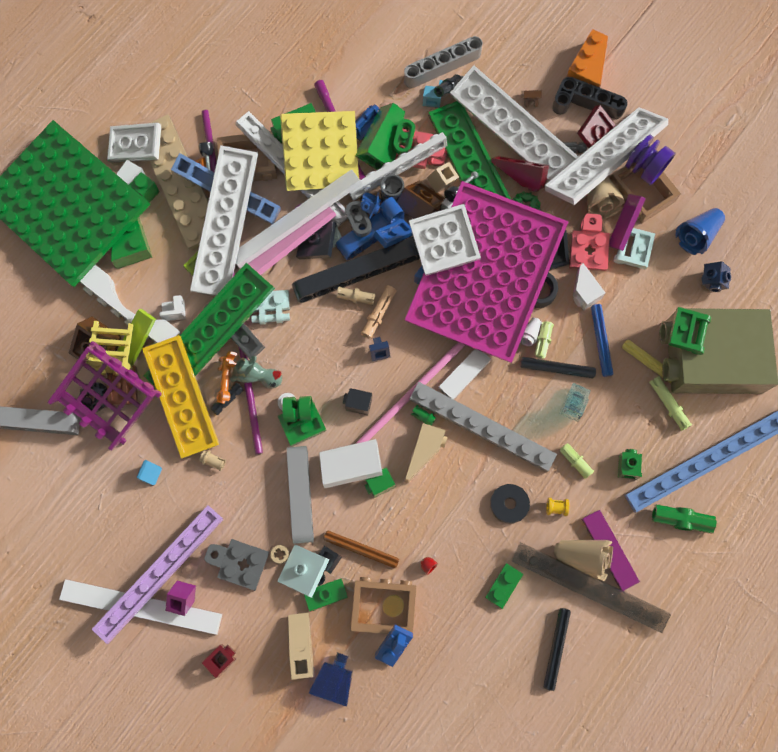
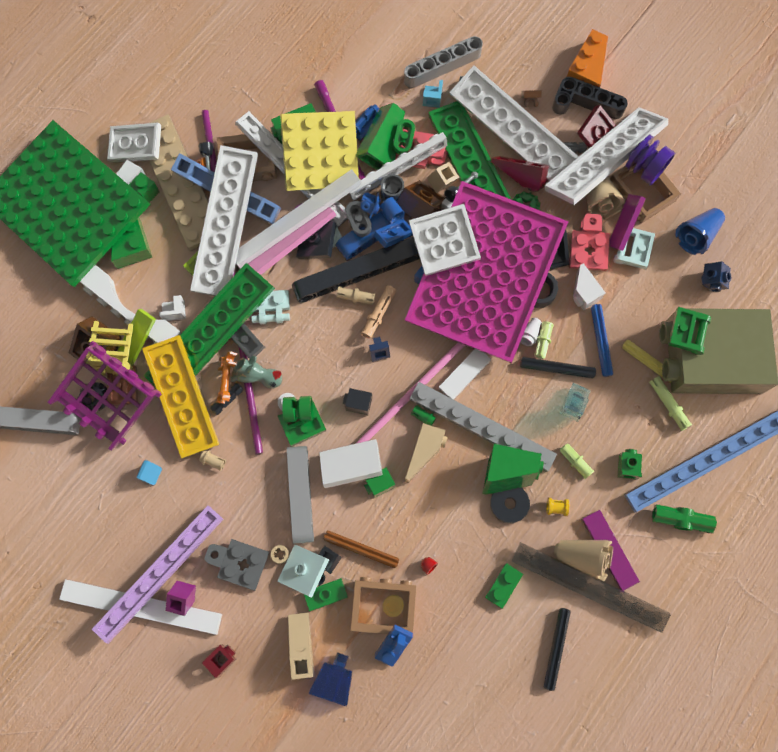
black pin [434,74,462,97] -> none
none -> green slope [482,444,544,495]

